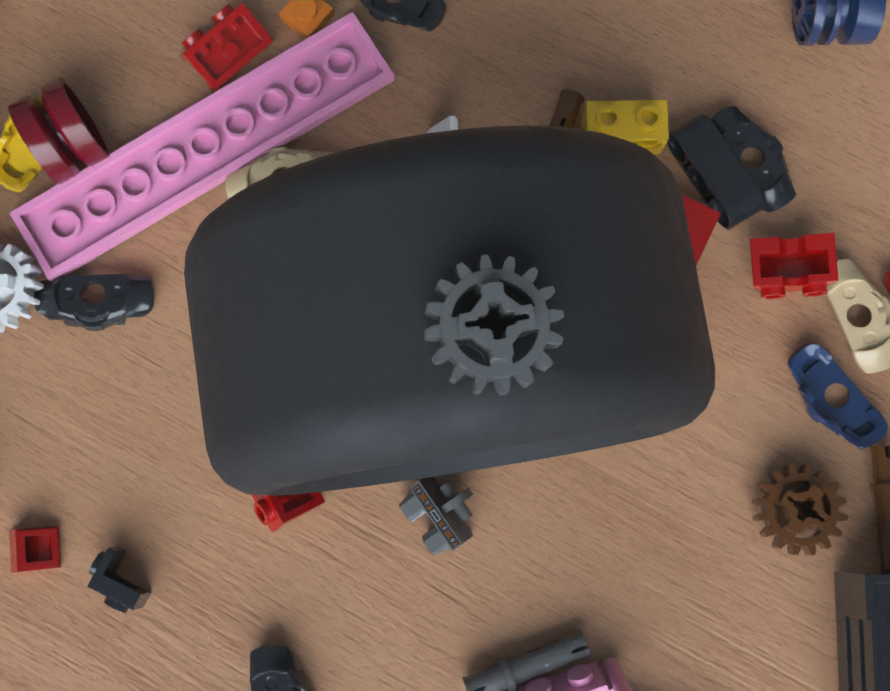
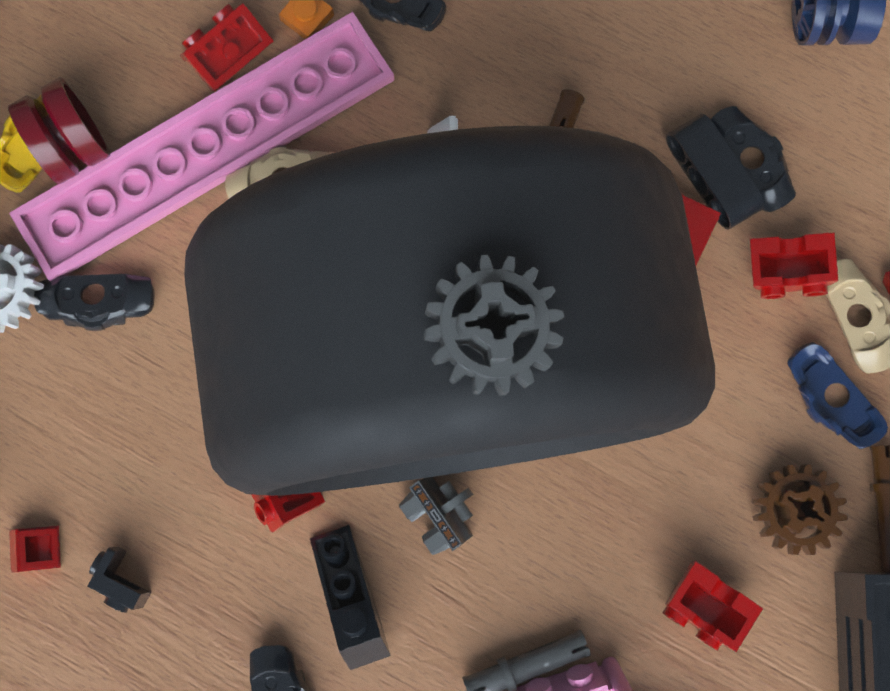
yellow brick [581,100,669,155] -> none
none -> black slope [310,525,391,670]
none -> red cylinder [662,561,763,652]

